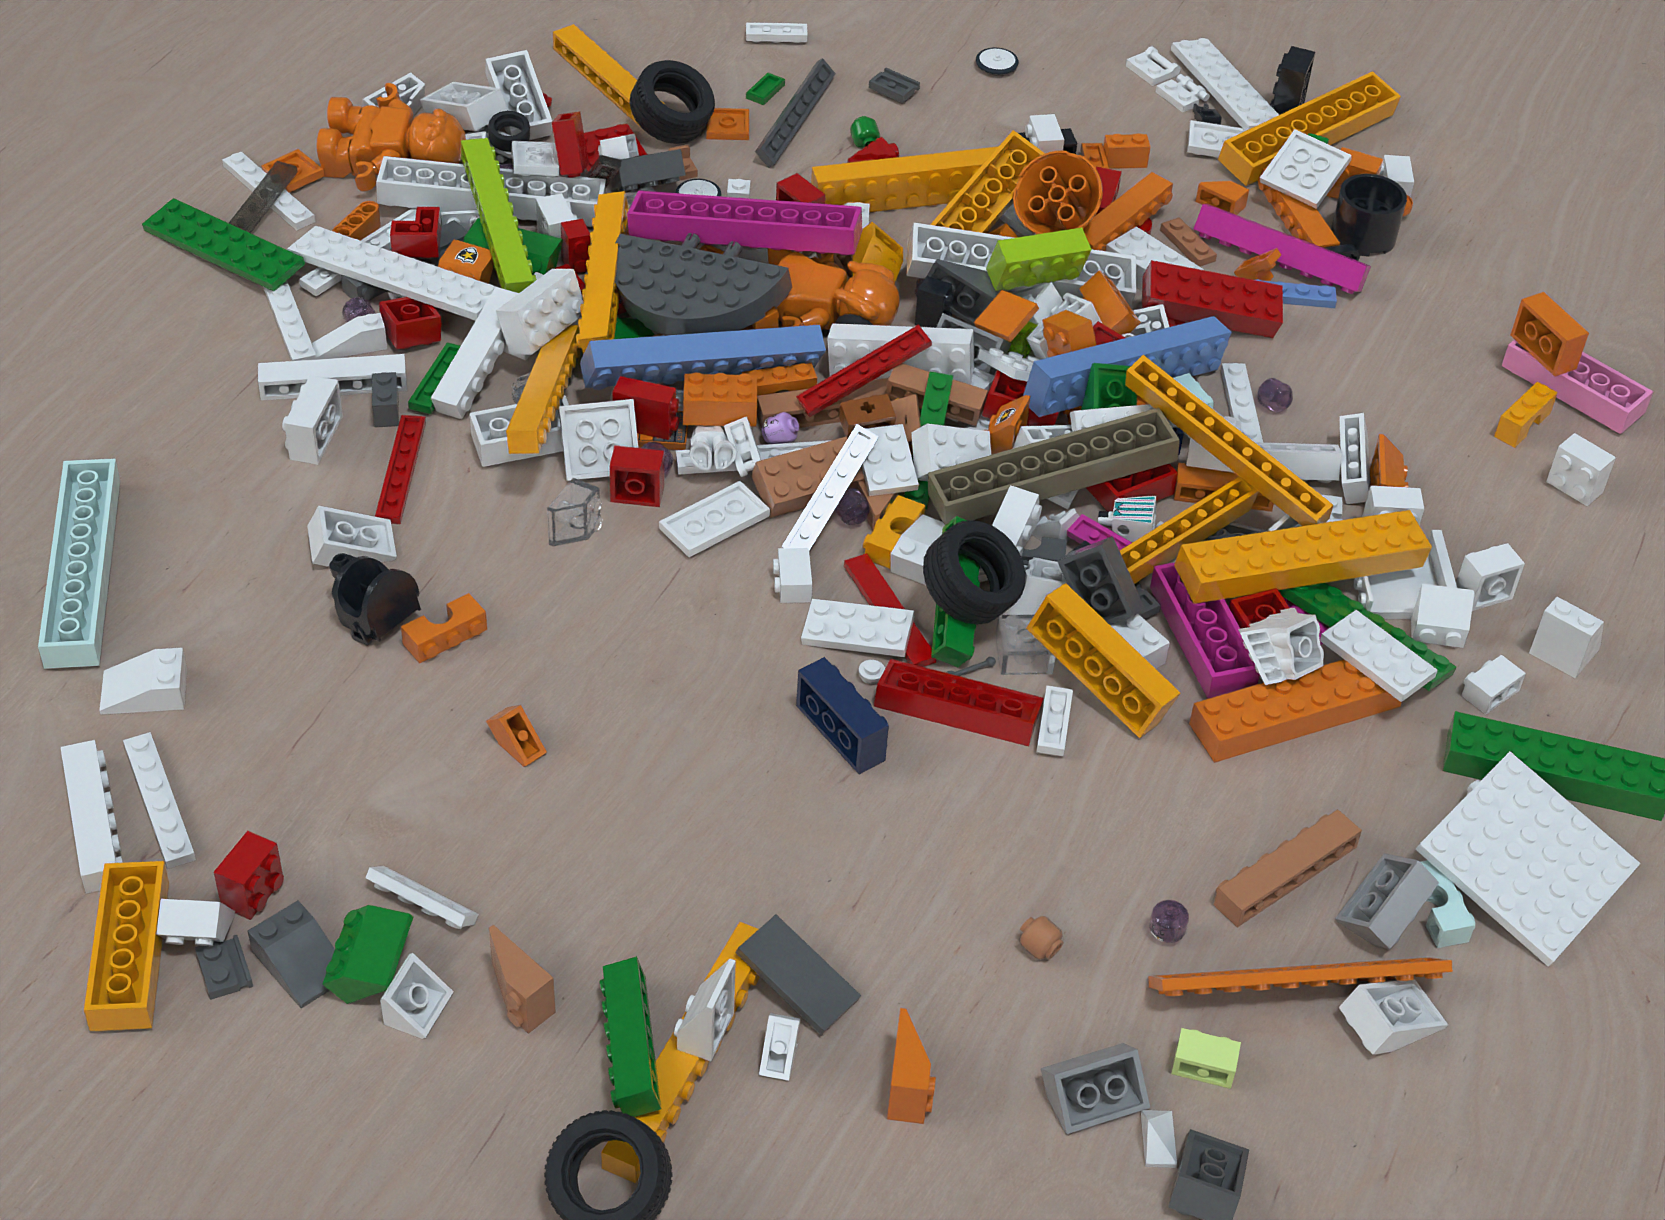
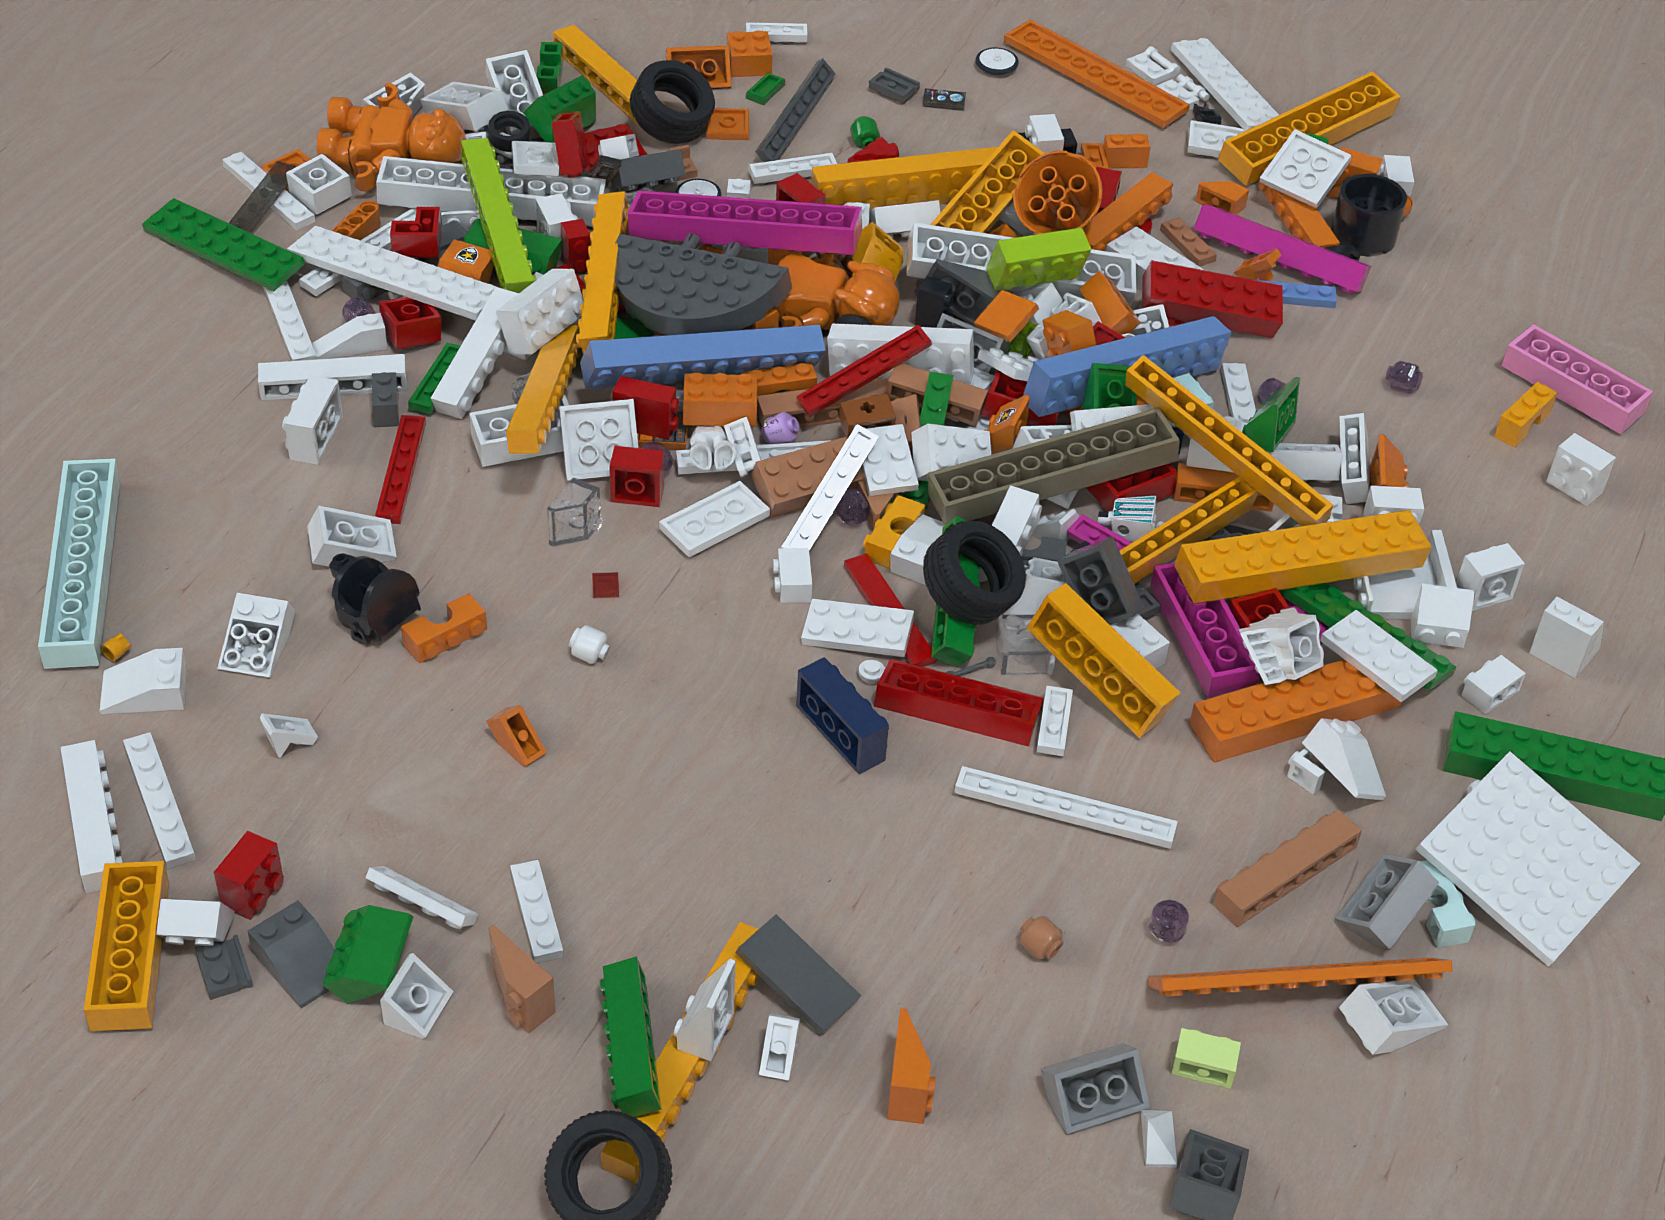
black brick [1270,46,1316,115] -> none
orange brick [1510,292,1589,377] -> none
none -> light orange hose [100,633,131,662]
none -> white slope [217,593,296,678]
none -> white slope [260,713,318,758]
none -> white brick [286,154,352,215]
none -> white plate [510,860,564,963]
none -> green slope [523,75,596,143]
none -> green arch [536,42,563,94]
none -> white head [568,625,610,664]
none -> clear red tile [592,572,619,598]
none -> orange slope [665,45,732,88]
none -> orange brick [727,30,773,77]
none -> white plate [749,153,837,184]
none -> white slope [869,200,941,239]
none -> clear smoke tile [923,88,966,111]
none -> white plate [954,766,1178,849]
none -> orange plate [1004,19,1190,128]
none -> green slope [1242,377,1300,452]
none -> white bracket [1287,748,1325,795]
none -> white slope [1302,718,1386,800]
none -> clear purple head [1386,360,1423,394]

